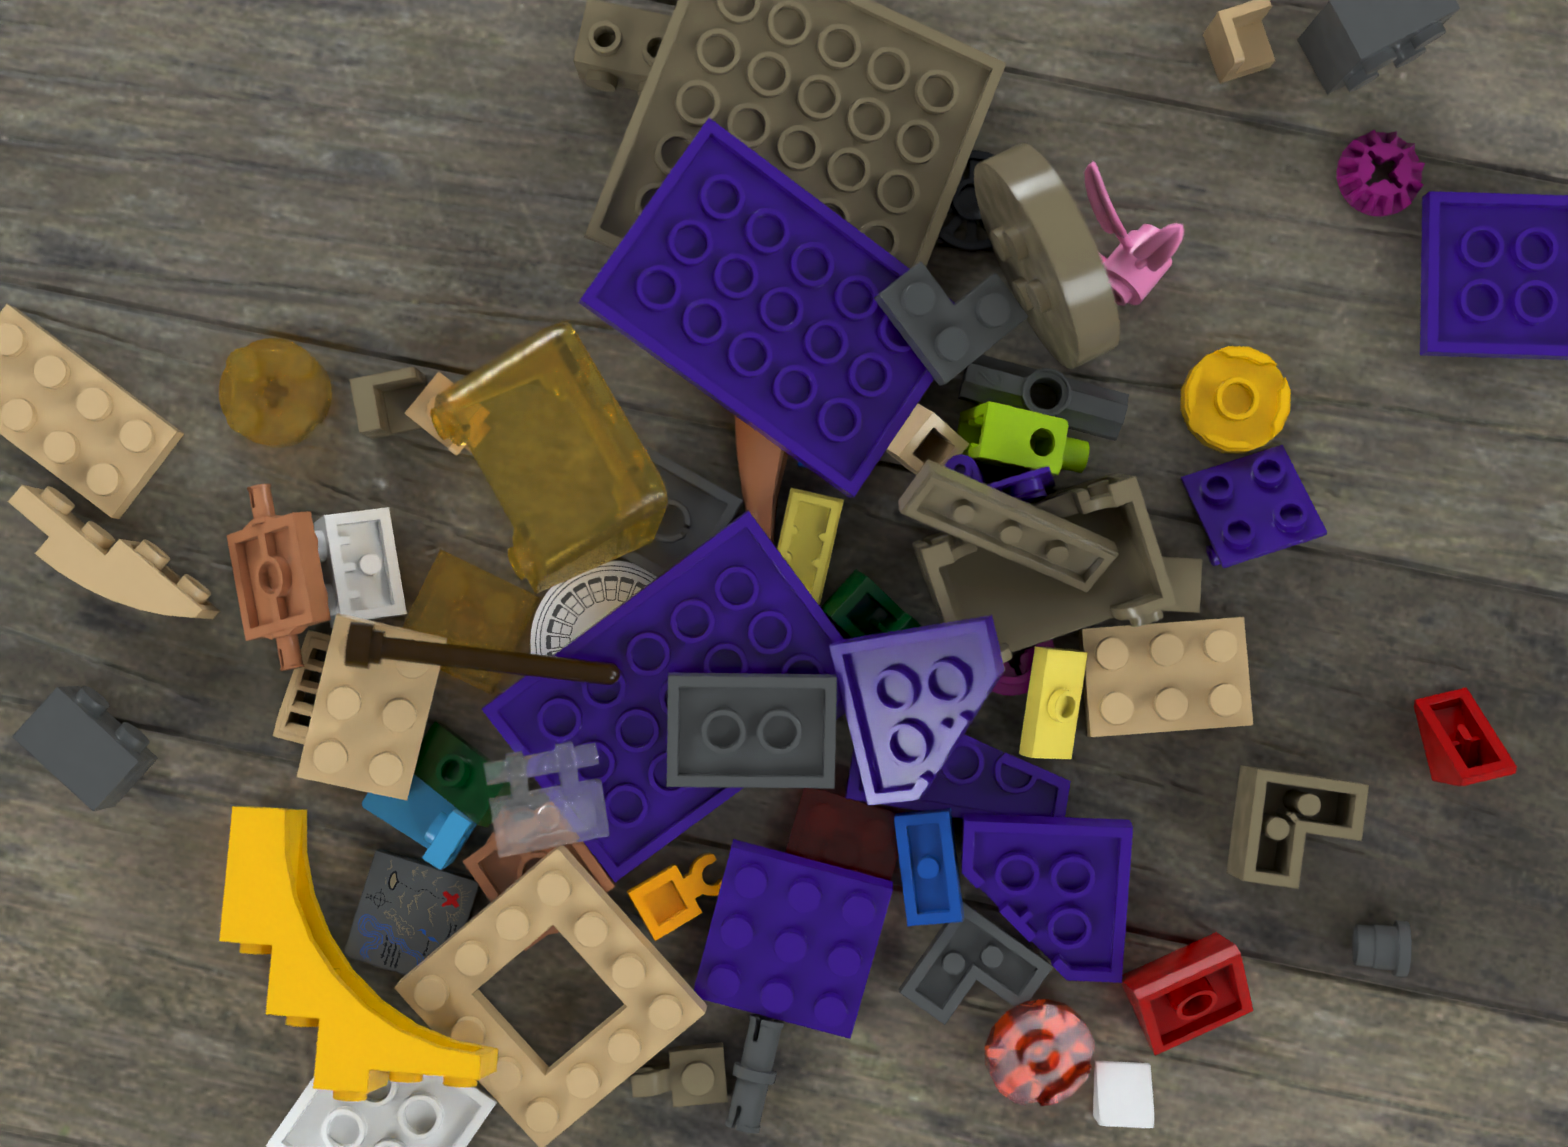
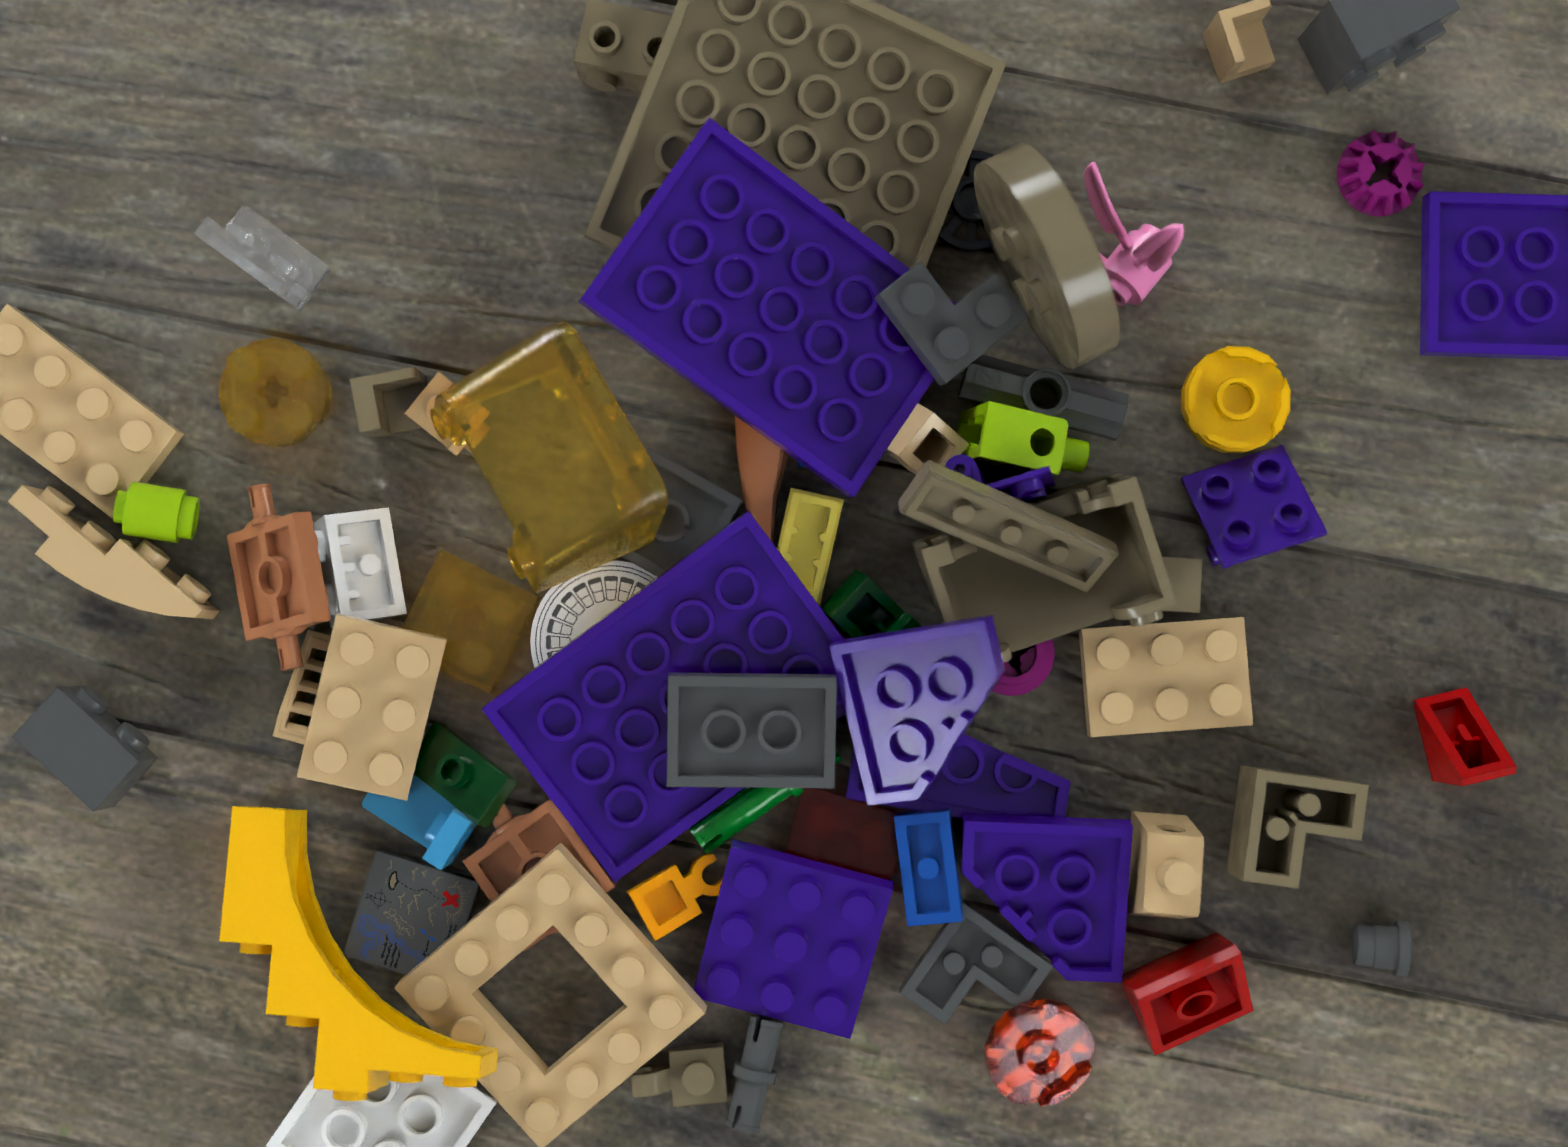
dark brown piece [345,621,620,685] -> none
clear plate [483,741,610,858] -> none
light yellow plate [1019,646,1088,759] -> none
white slope [1093,1061,1155,1128] -> none
none -> lime brick [113,481,200,543]
none -> clear bracket [194,206,330,311]
none -> green pin [690,750,842,855]
none -> tan torso [1127,811,1204,919]

